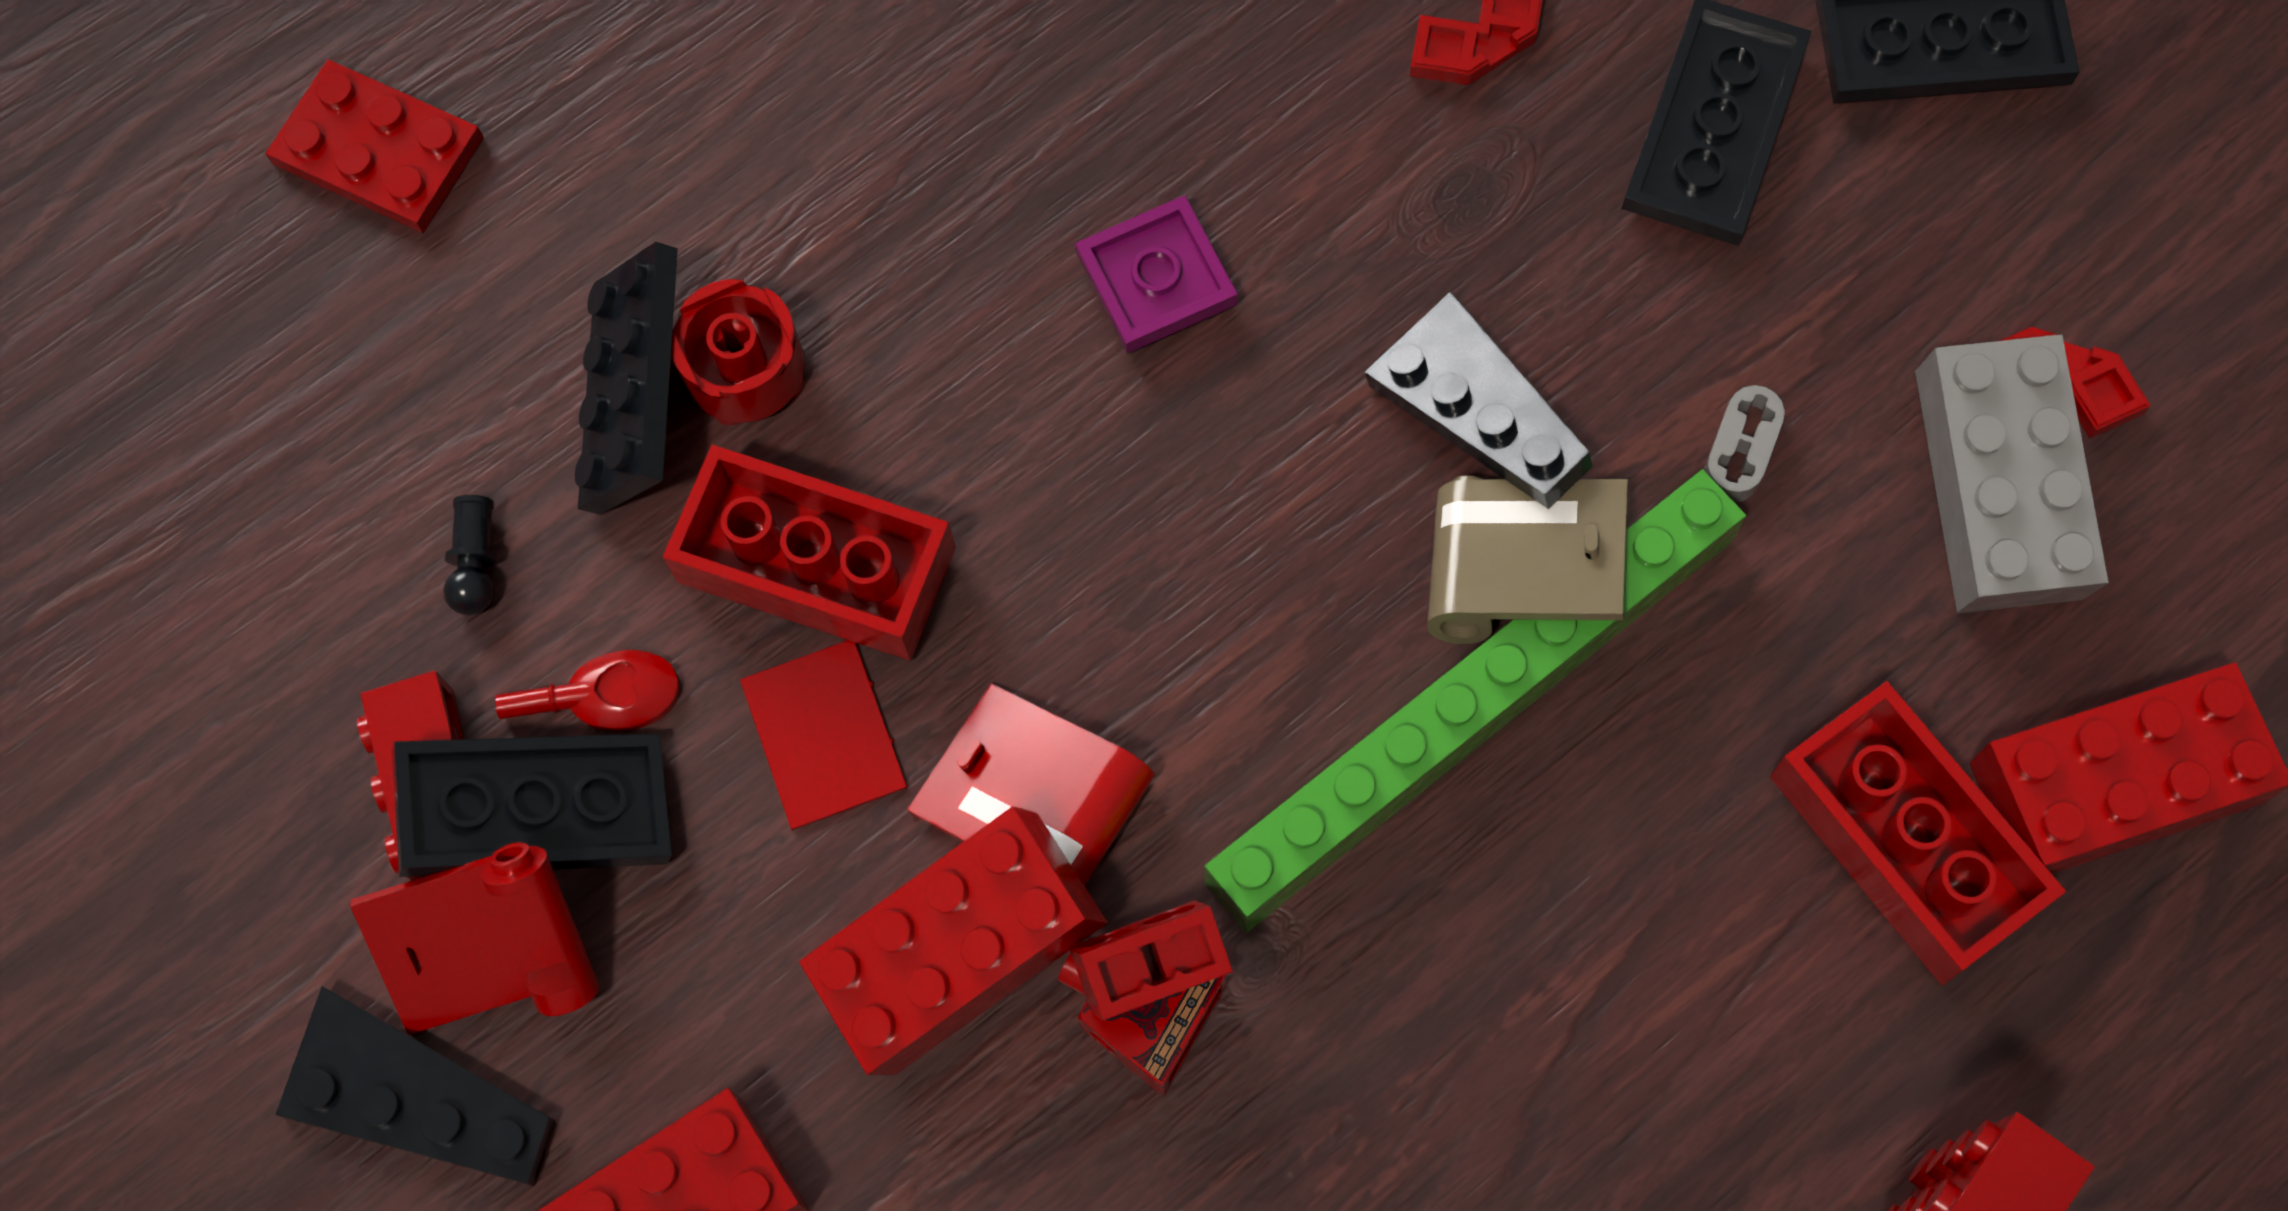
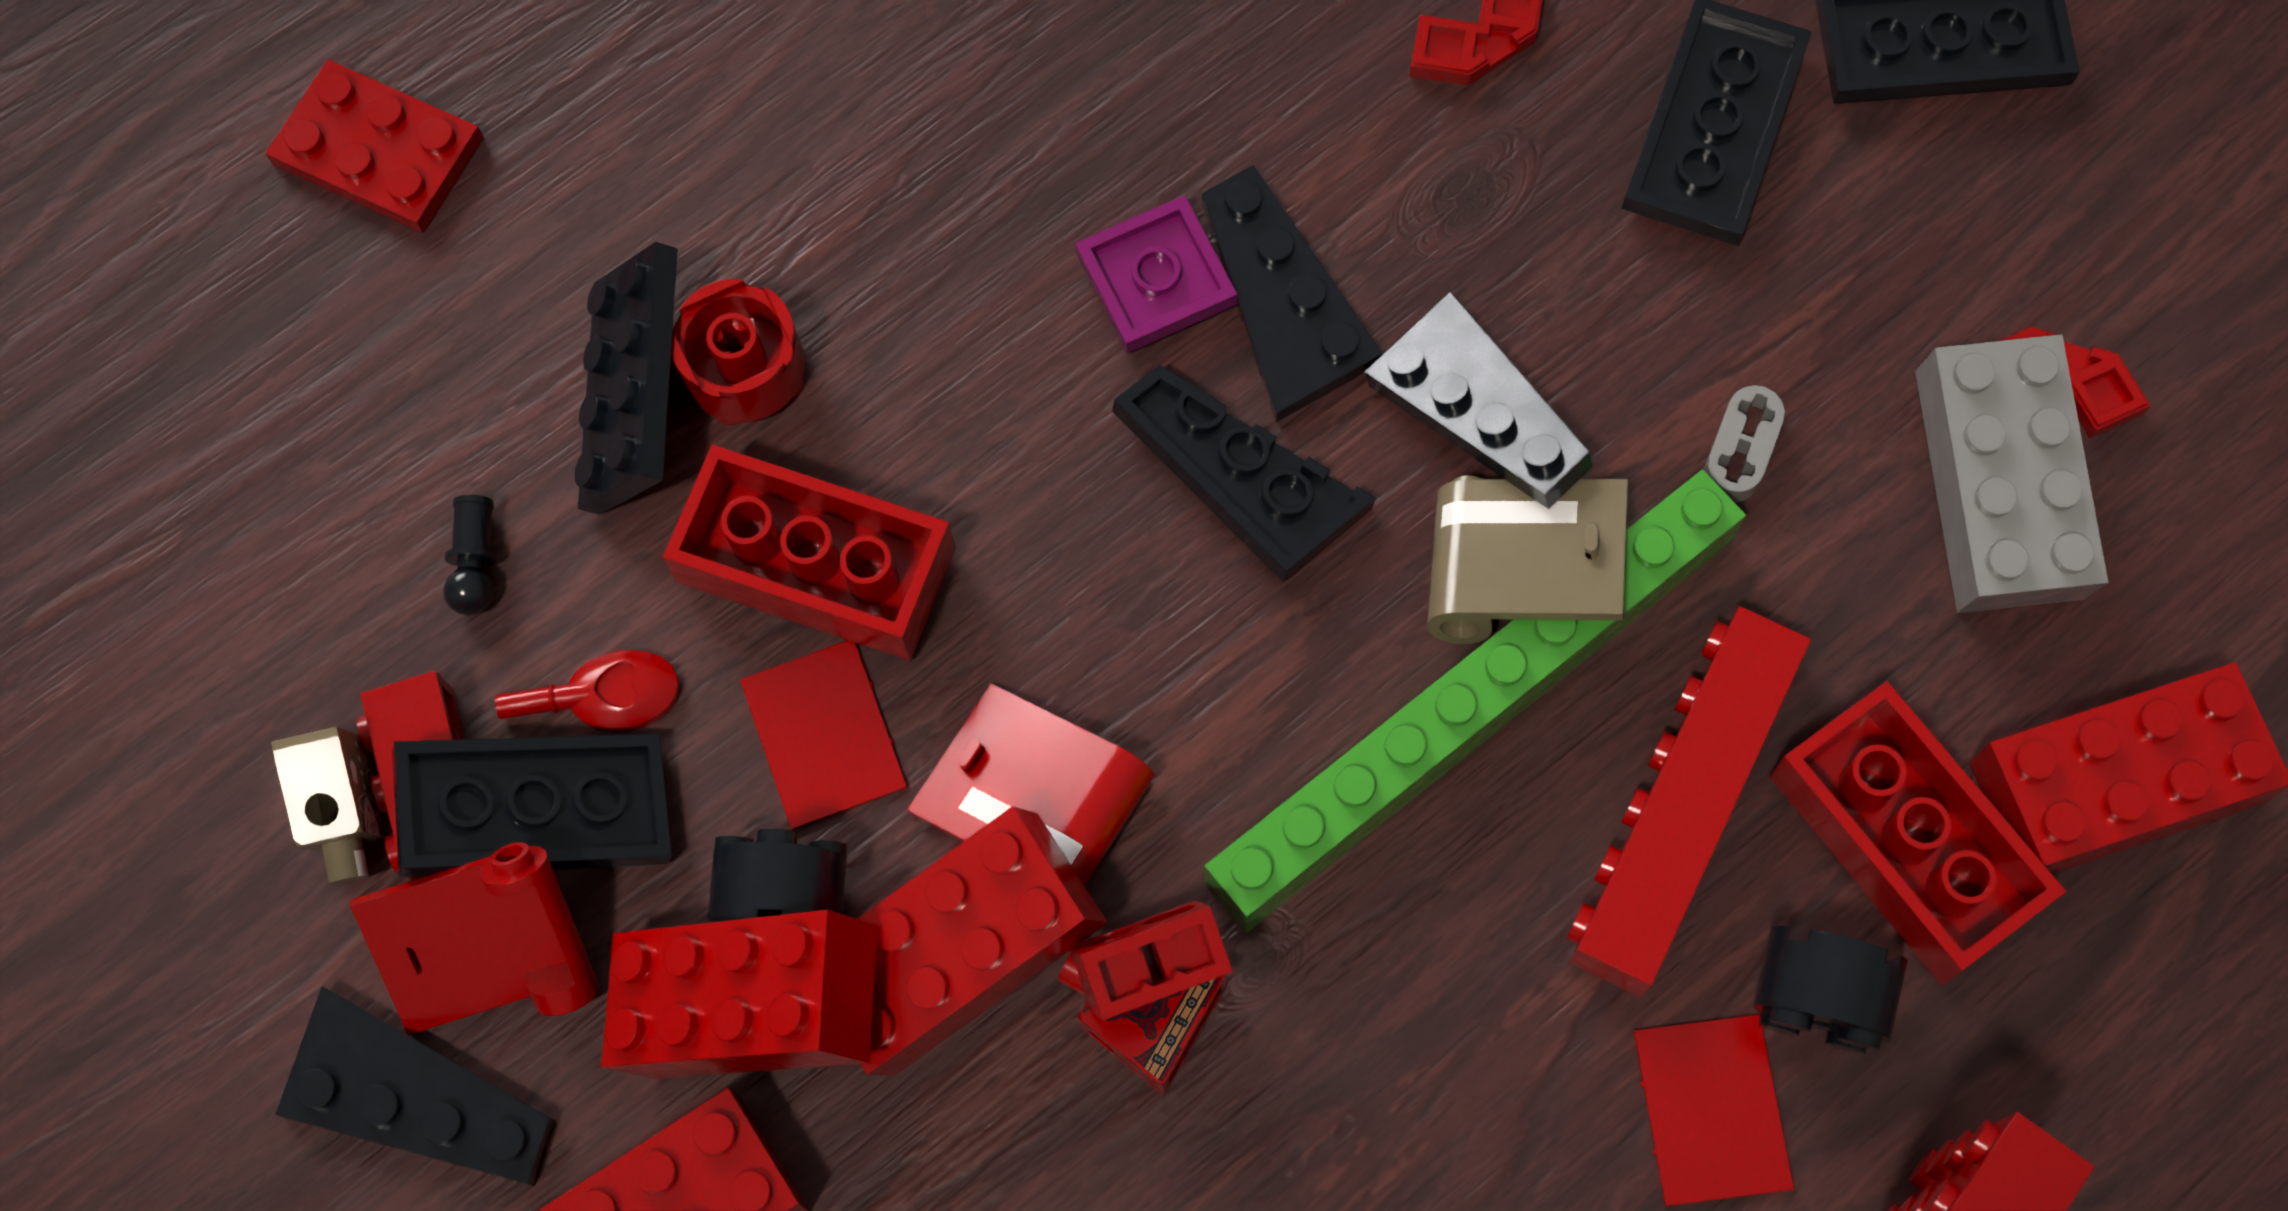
none -> torso [271,726,385,885]
none -> red brick [601,910,877,1079]
none -> black brick [708,829,848,923]
none -> black wing [1112,365,1376,582]
none -> black wing [1202,165,1382,423]
none -> red brick [1566,606,1811,998]
none -> red window [1633,1014,1794,1207]
none -> black brick [1753,926,1908,1054]

